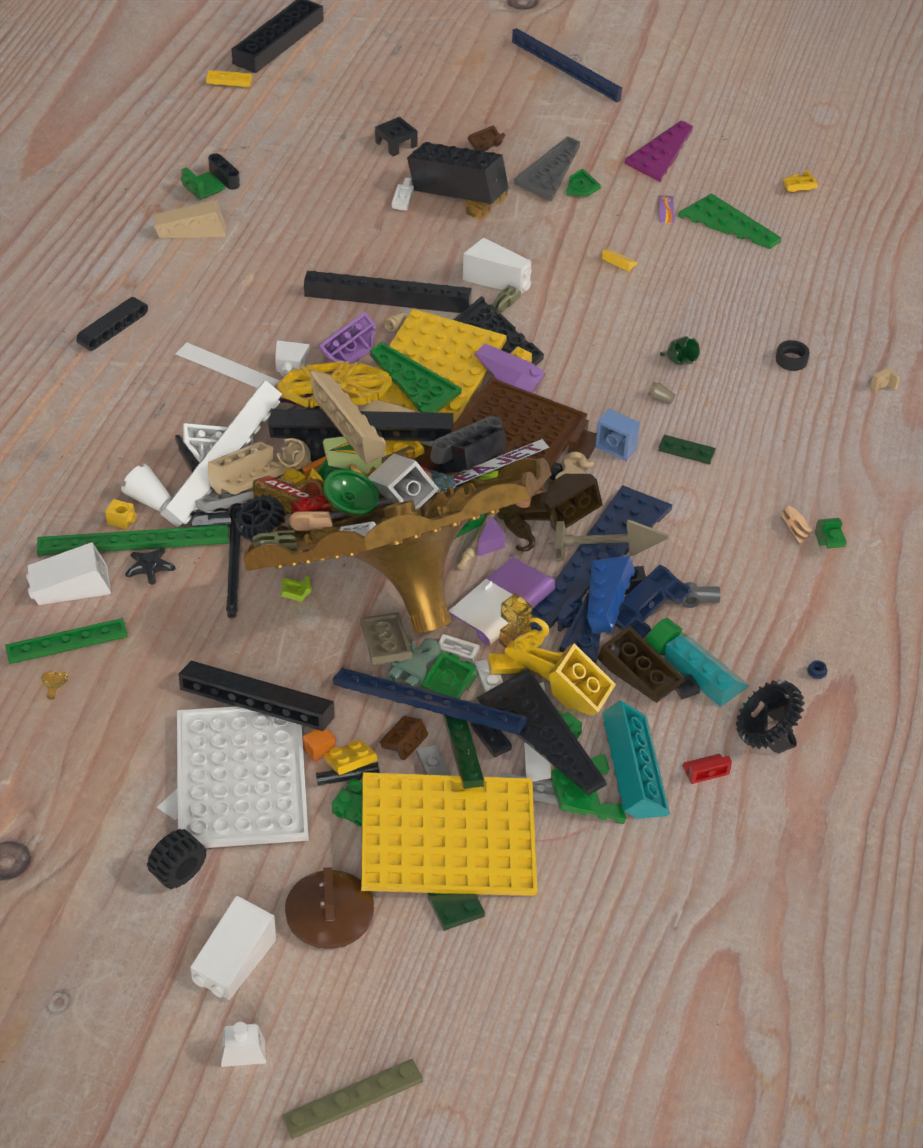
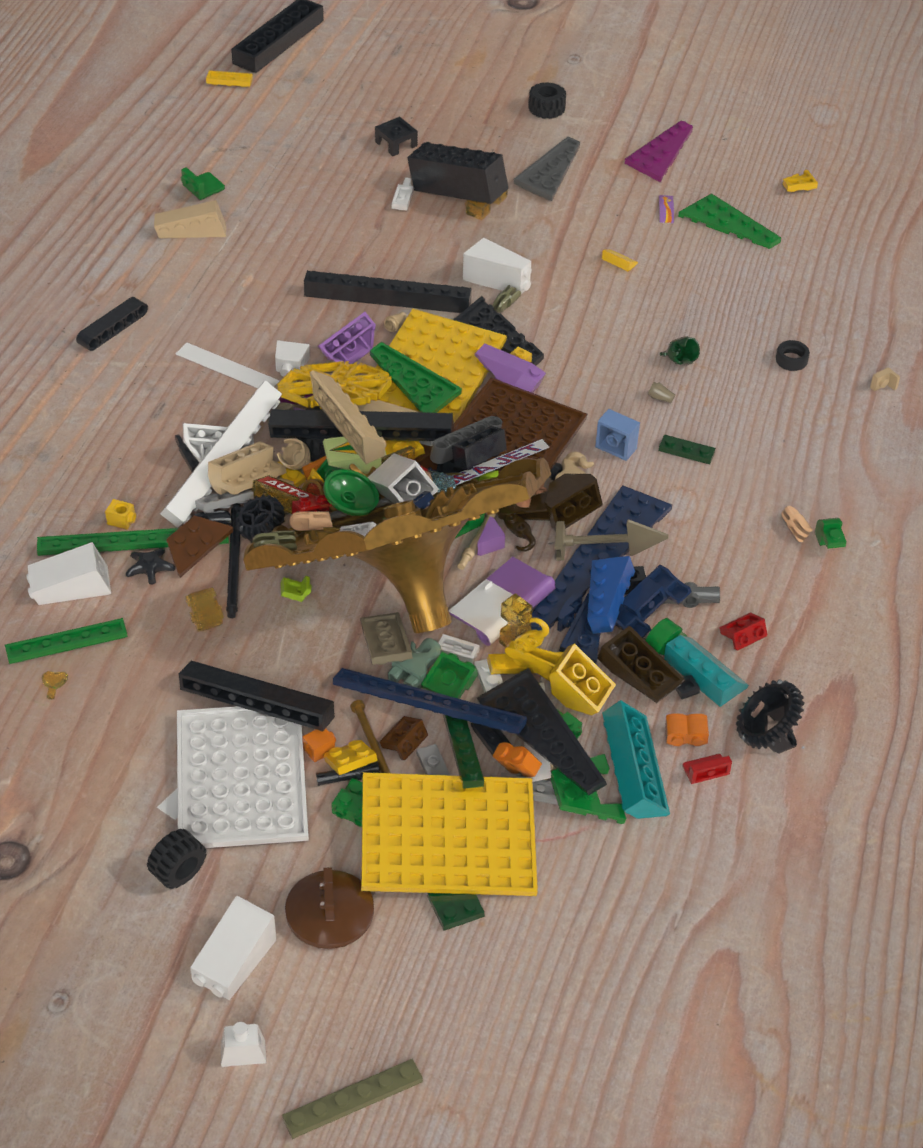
white cone [121,464,172,512] -> none
black beam [208,153,240,190] -> none
reddish brown bracket [467,125,505,152] -> none
dark blue plate [512,28,622,102] -> none
green plate [566,168,601,196] -> none
reddish brown panel [568,418,597,459] -> none
dark blue plate [807,660,828,679] -> none
none -> reddish brown wing [166,515,234,578]
none -> clear yellow brick [185,587,224,632]
none -> pearl gold bar [350,700,391,773]
none -> dark blue plate [413,491,434,510]
none -> orange brick [493,742,542,777]
none -> black tyre [528,82,566,119]
none -> orange brick [665,713,709,746]
none -> red bracket [719,612,767,651]

